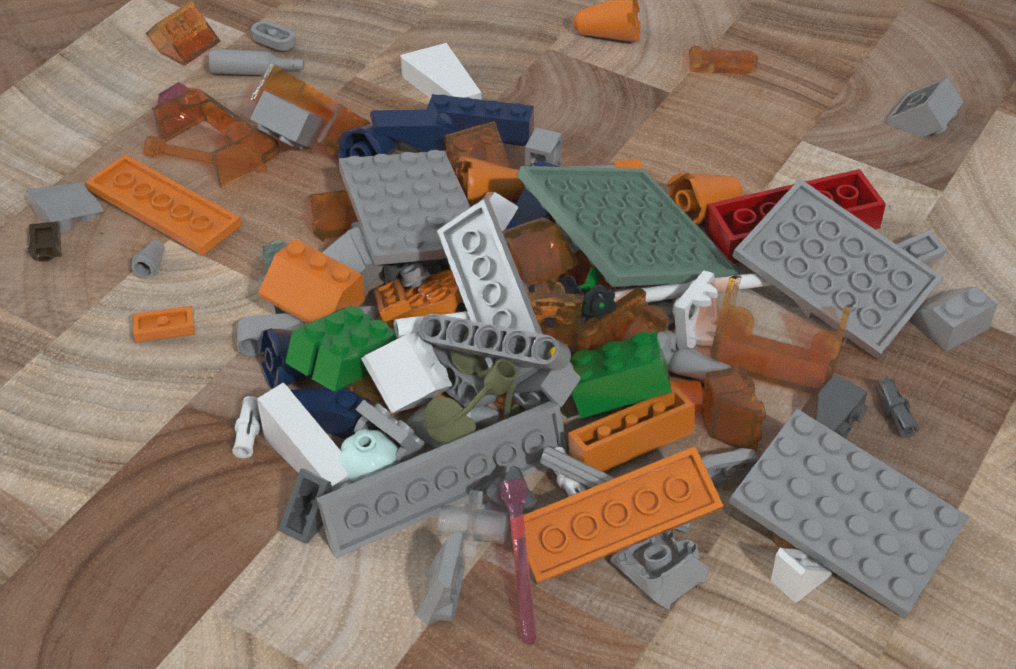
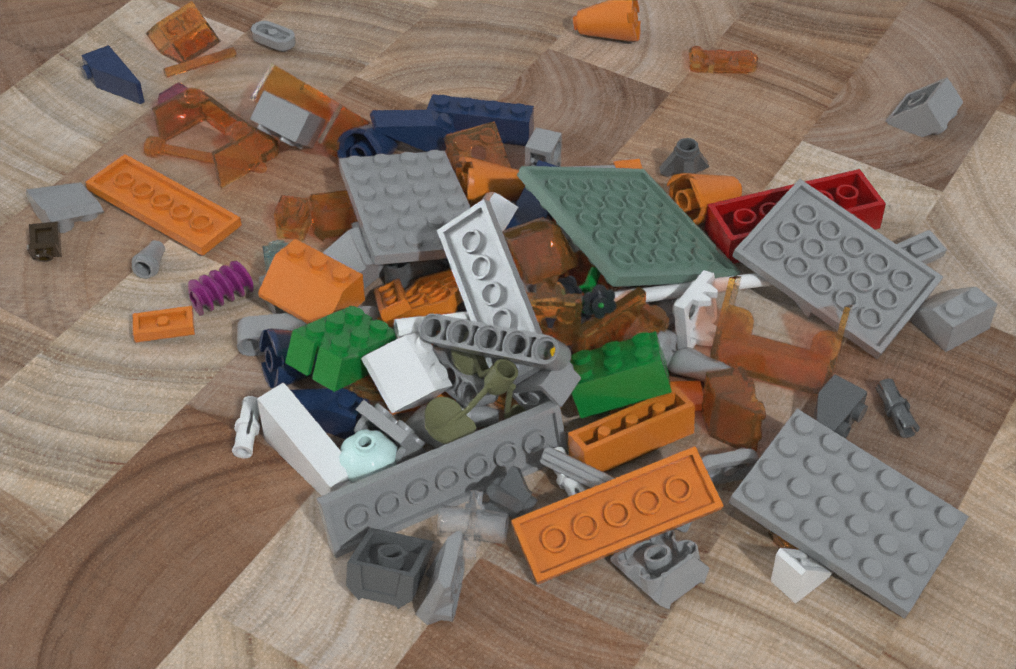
light grey piece [209,49,305,76] -> none
dark grey slope [278,469,332,544] -> none
white slope [400,43,482,100] -> none
light grey plate [401,263,430,288] -> none
clear pink piece [500,479,536,645] -> none
none -> dark blue slope [81,45,145,104]
none -> clear orange bar [163,47,236,78]
none -> magenta piece [188,261,254,316]
none -> clear orange brick [273,195,311,241]
none -> dark grey slope [346,528,435,609]
none -> dark grey rock [659,138,709,177]

